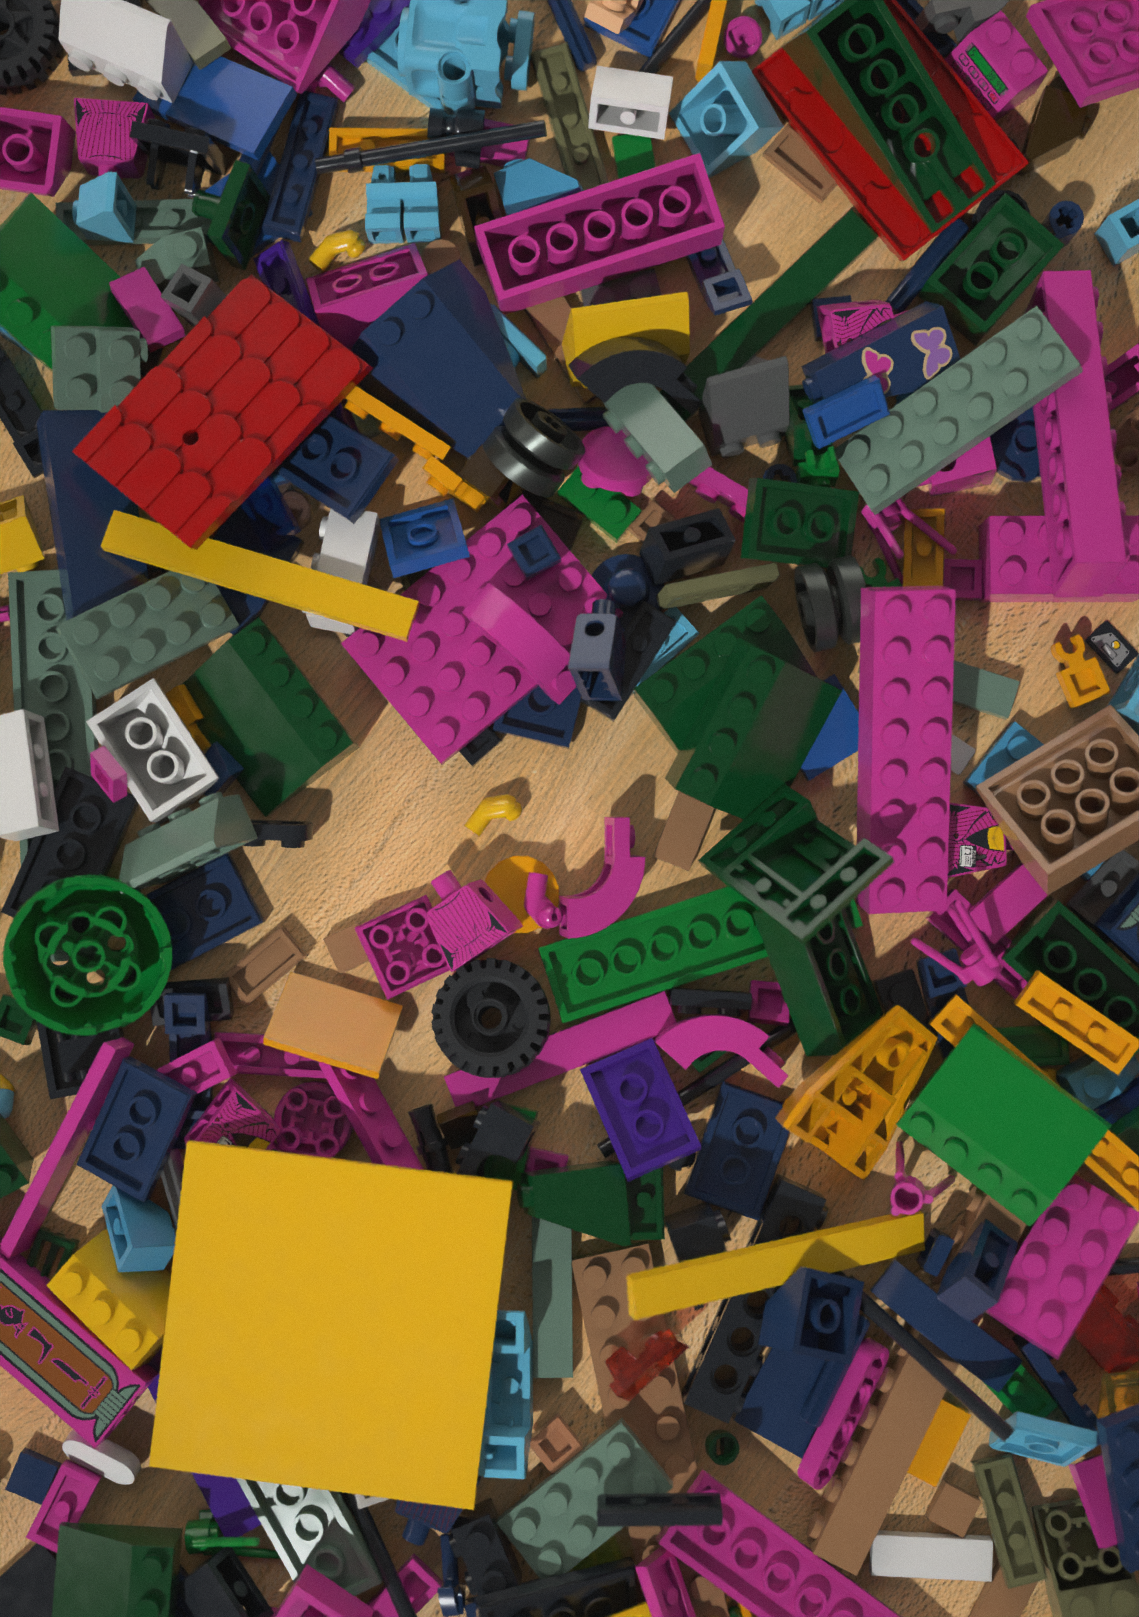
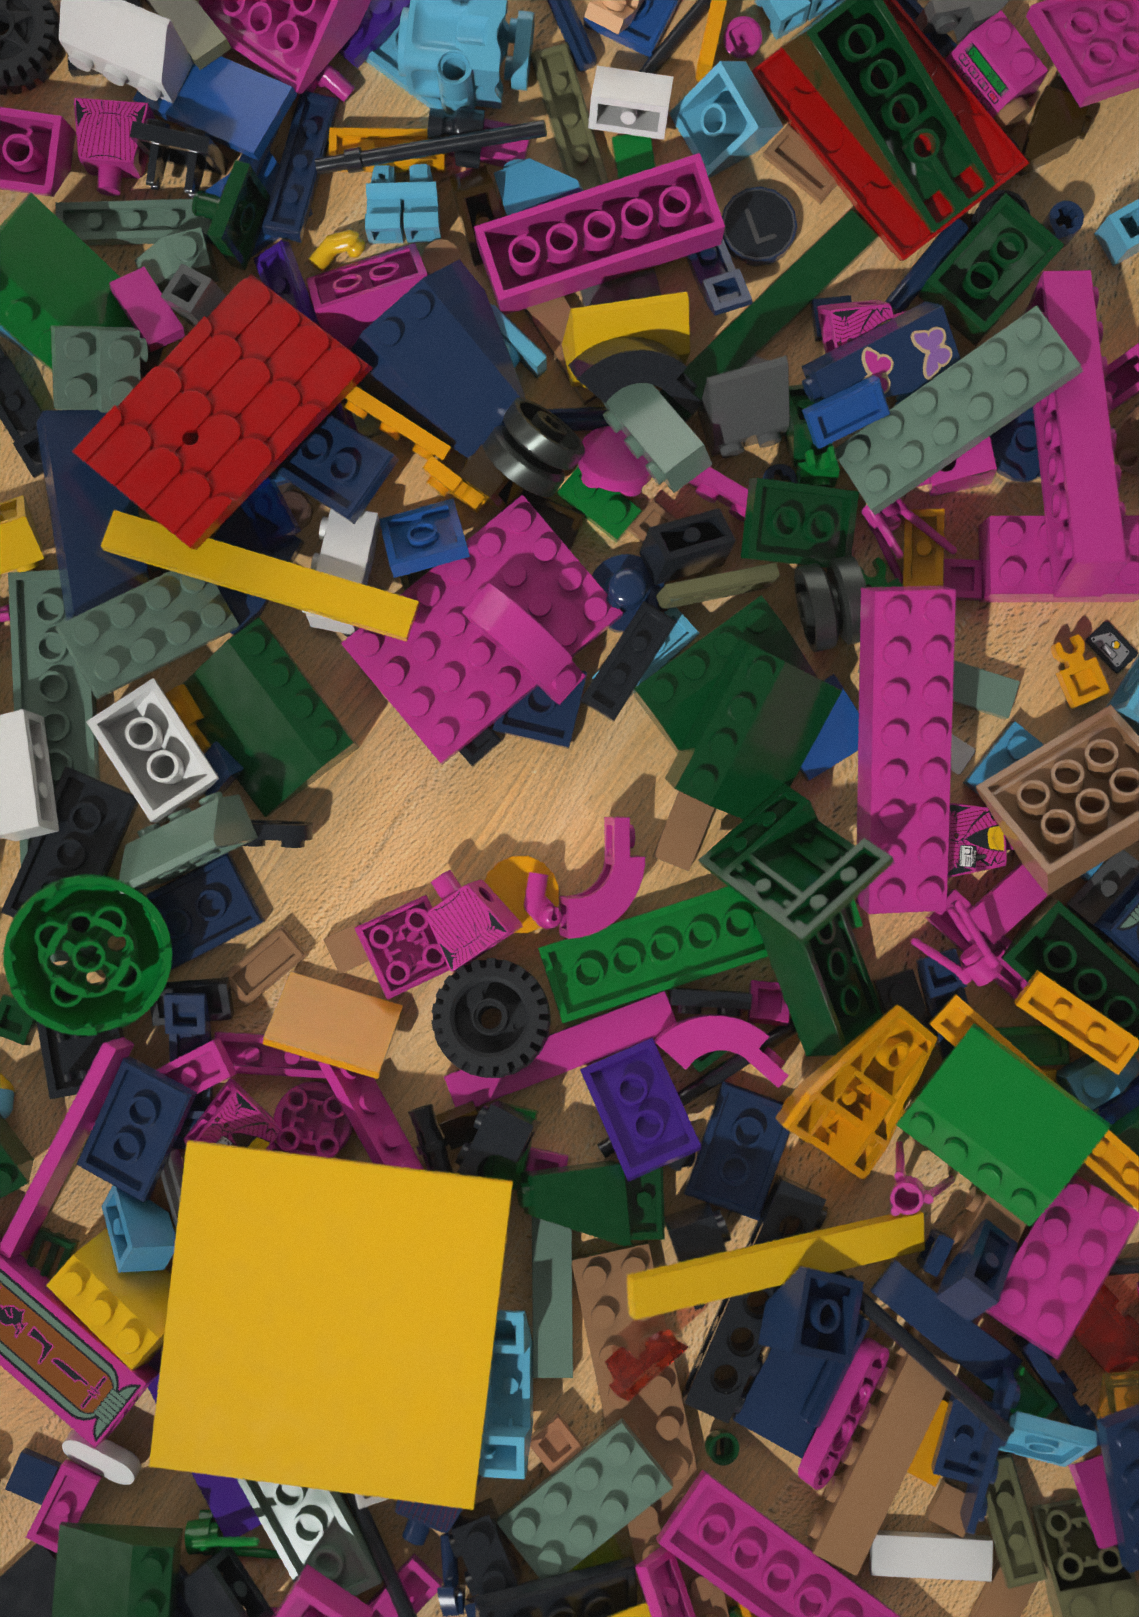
medium azure slope [72,172,137,243] -> none
dark pink tile [90,746,127,803] -> none
yellow arm [464,794,522,836] -> none
dark blue tile [507,525,561,581] -> none
dark blue torso [568,599,626,701] -> none
black tile [597,1493,723,1527] -> none
none -> black tile [722,187,797,267]
none -> dark blue bracket [931,1366,1020,1535]
none -> medium nougat tile [993,97,1031,134]

